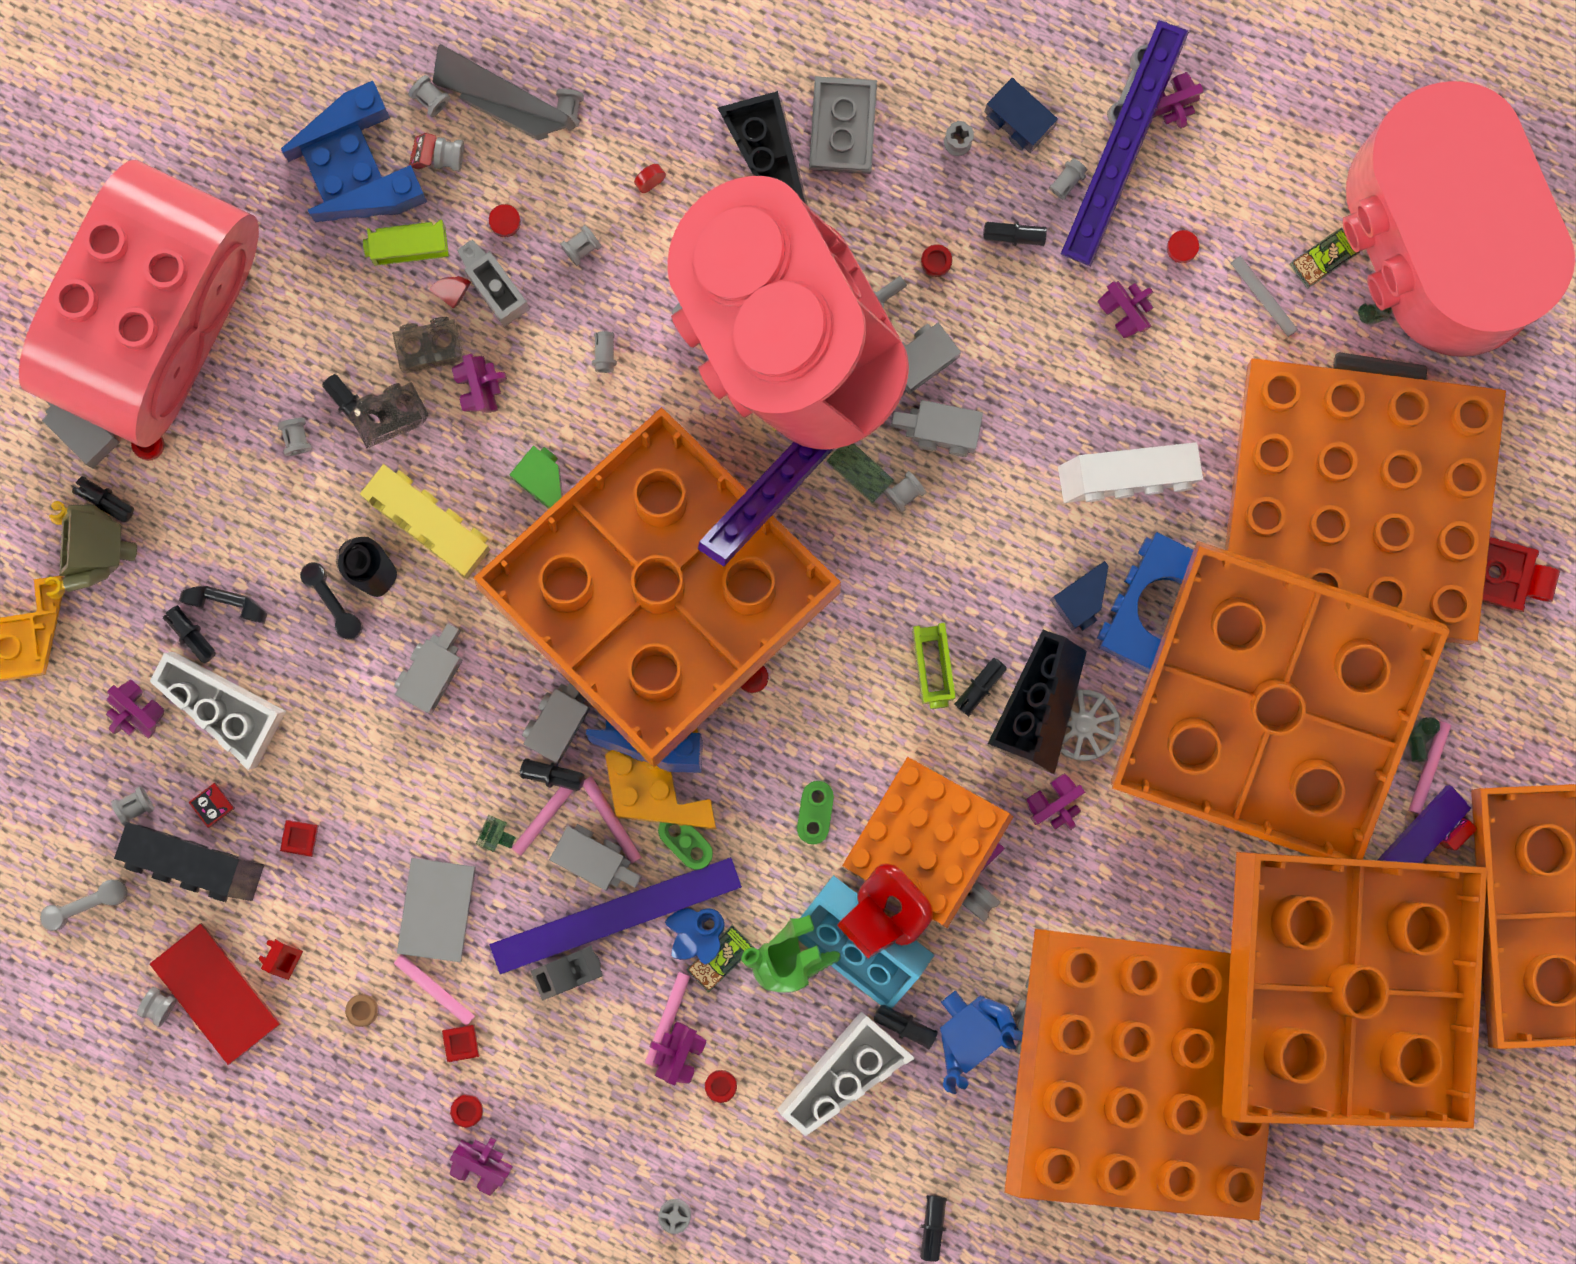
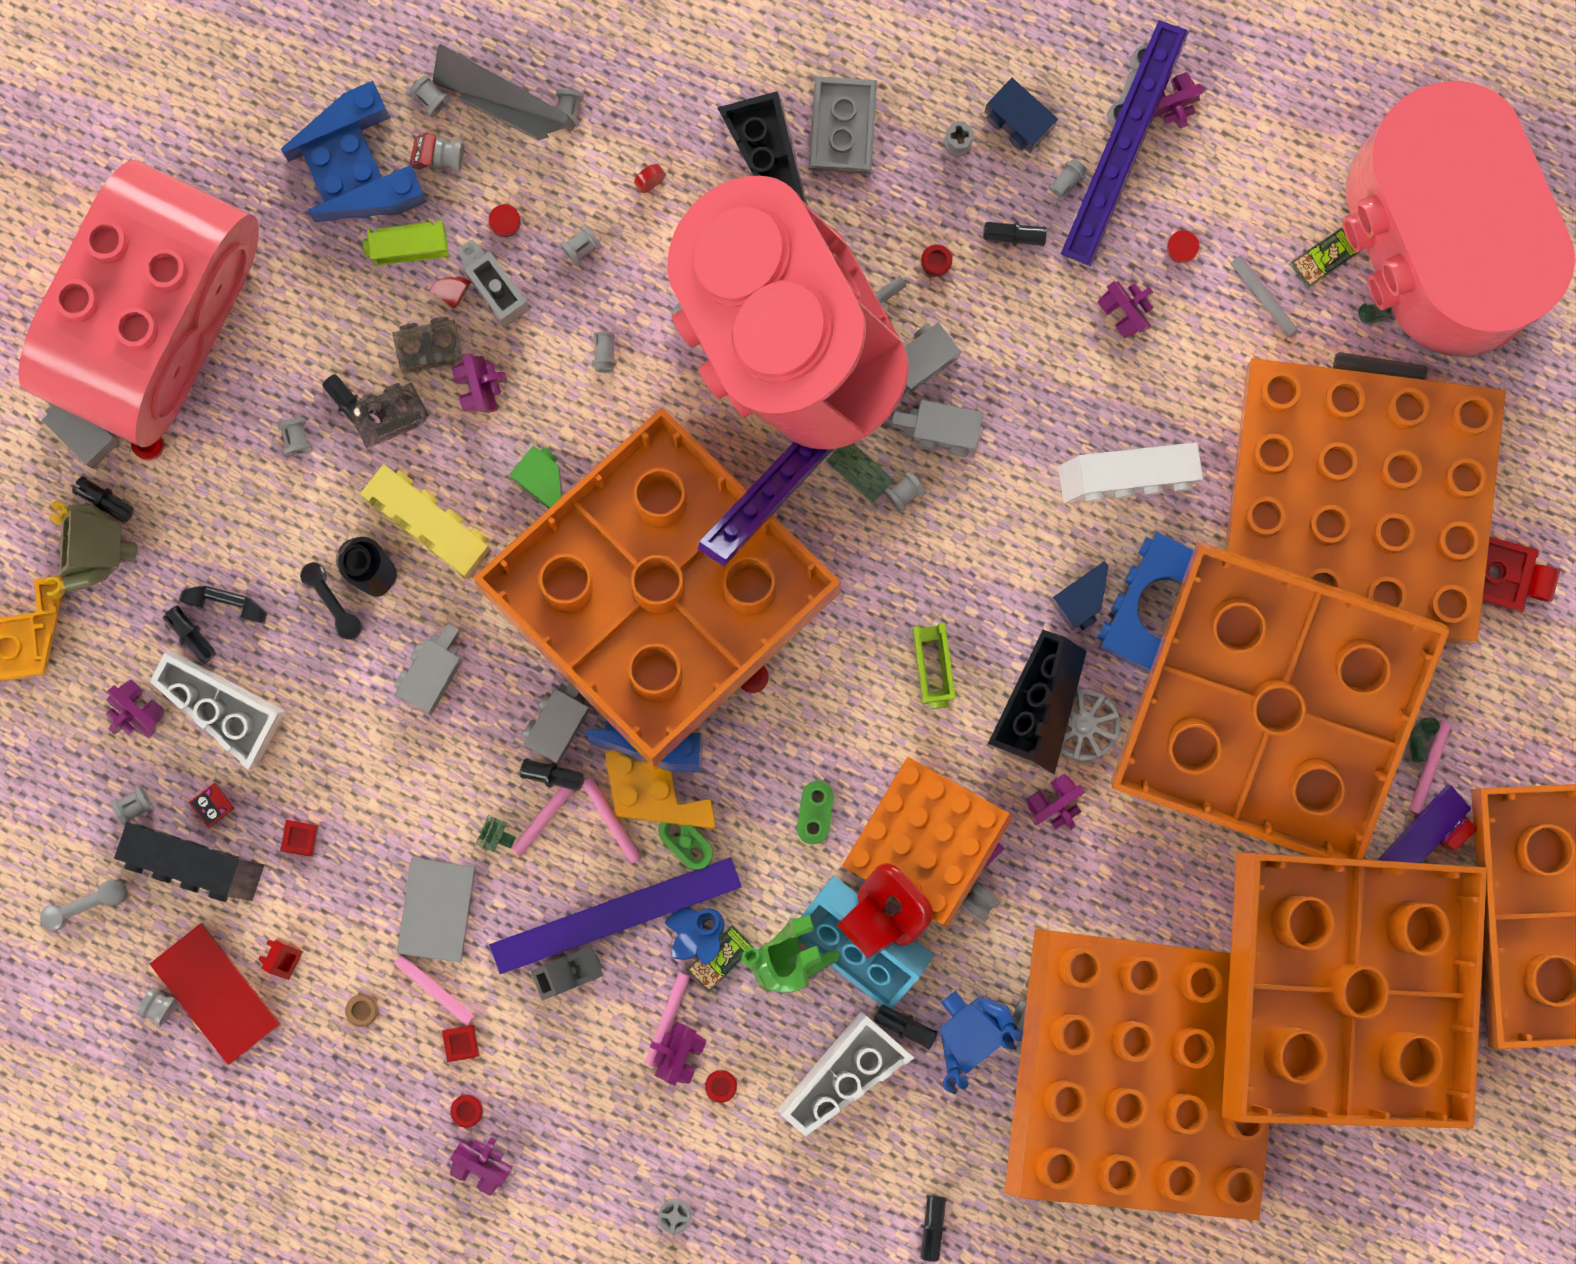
light grey hinge [549,824,642,891] -> none
black axle [954,658,1007,717] -> none

